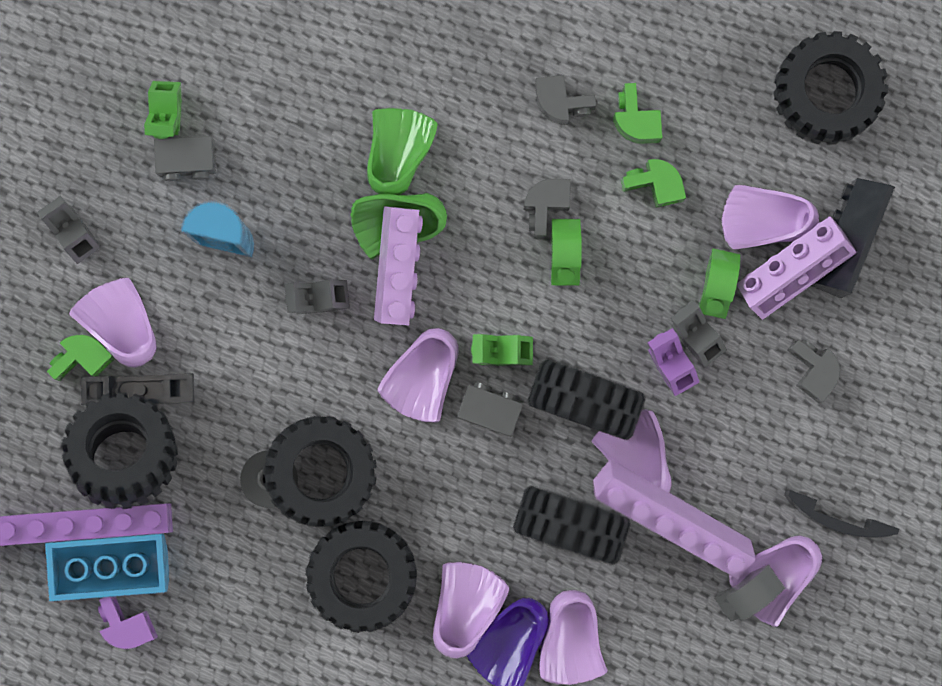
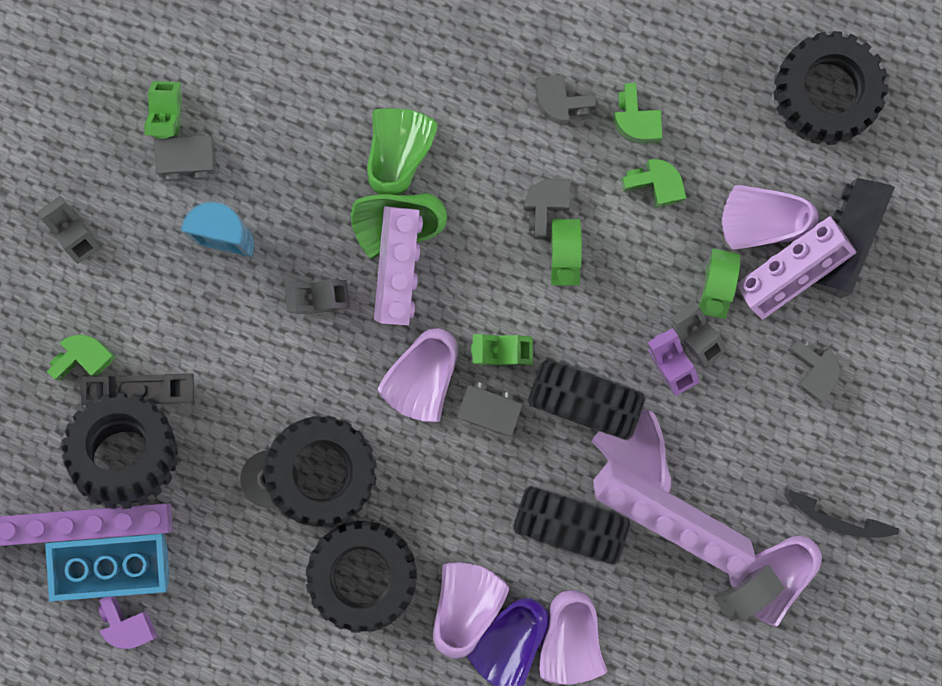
lavender hair [69,278,156,368] -> none

